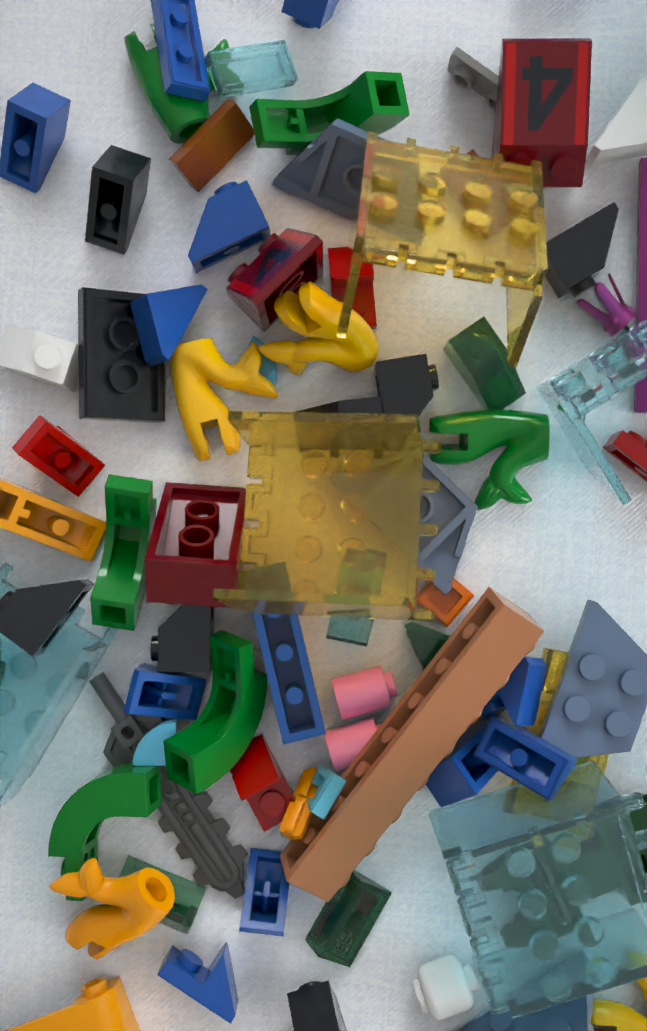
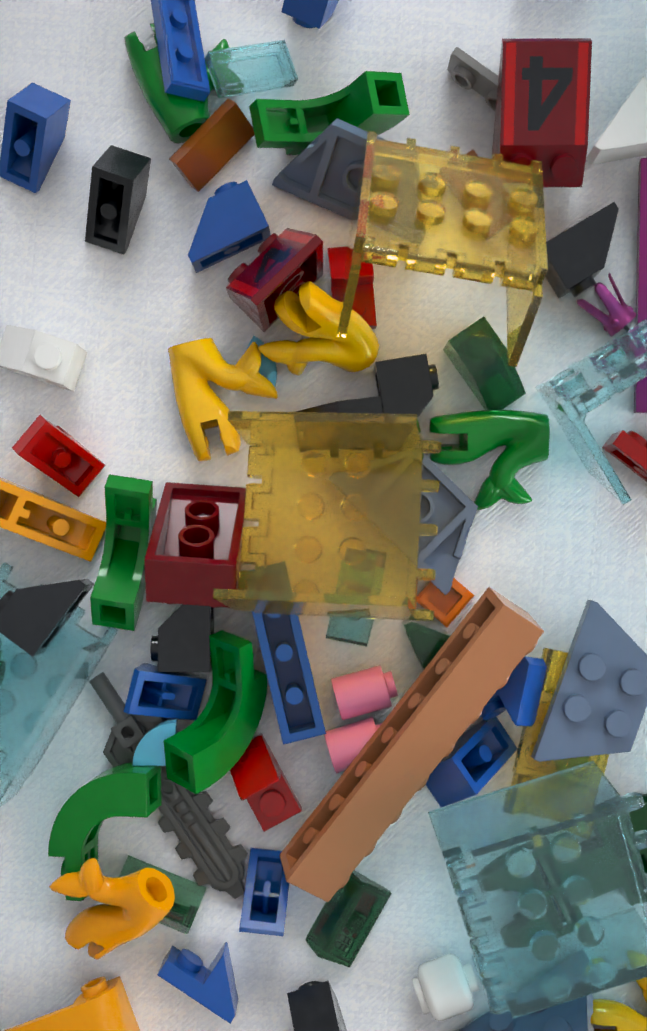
black tile [78,287,165,423] -> none
blue slope [130,284,208,366] -> none
light orange piece [279,767,317,841] -> none
medium azure tile [308,764,347,820] -> none
blue slope [473,716,577,801] -> none

